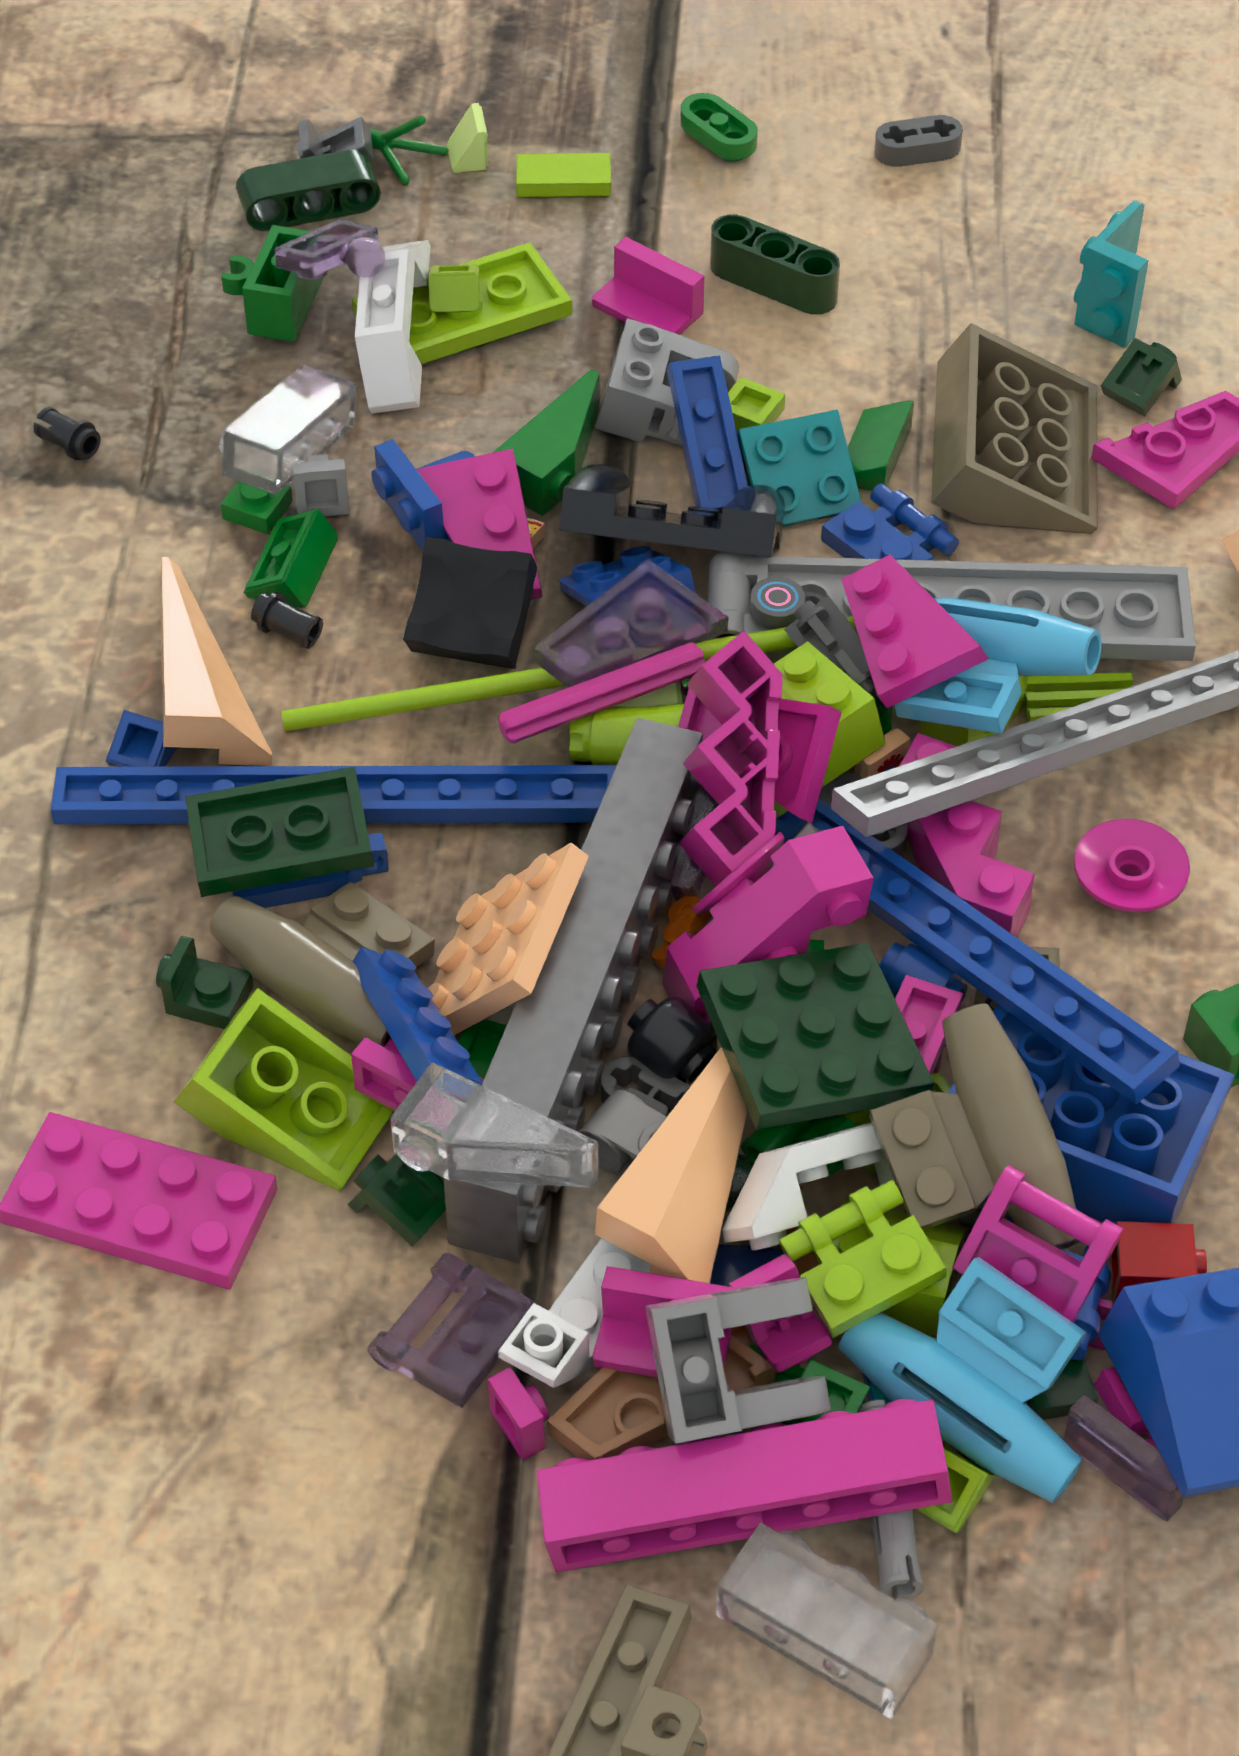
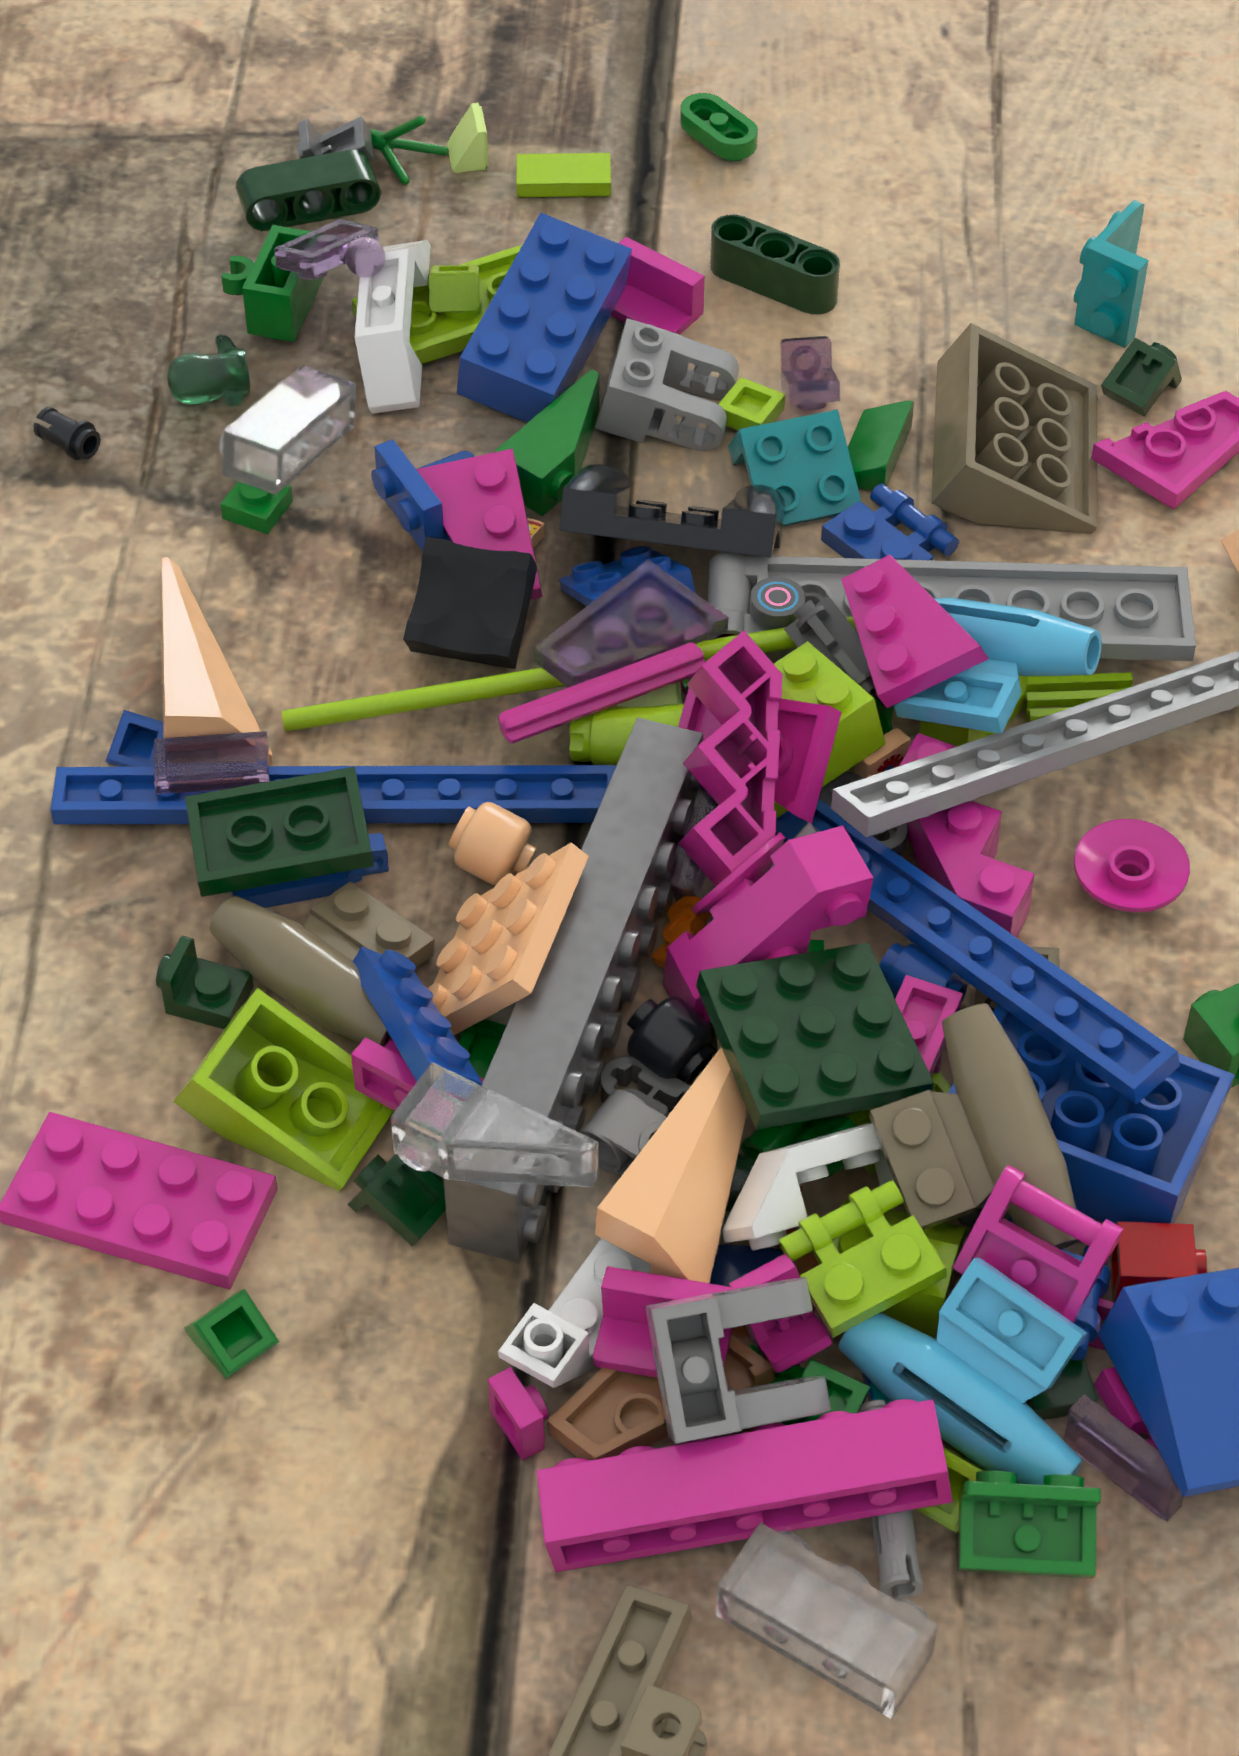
green slope [244,509,338,608] -> none
black pin [251,592,323,649] -> none
light grey tile [292,454,350,516] -> none
clear purple plate [367,1253,535,1408] -> none
blue plate [667,355,748,513] -> none
dark grey beam [874,115,963,167] -> none
none -> clear purple tile [154,731,270,794]
none -> clear green animal [167,334,250,407]
none -> green slope [184,1288,279,1379]
none -> light nougat head [448,802,537,886]
none -> blue brick [457,213,632,423]
none -> bracket [780,336,840,410]
none -> green bracket [957,1471,1101,1579]

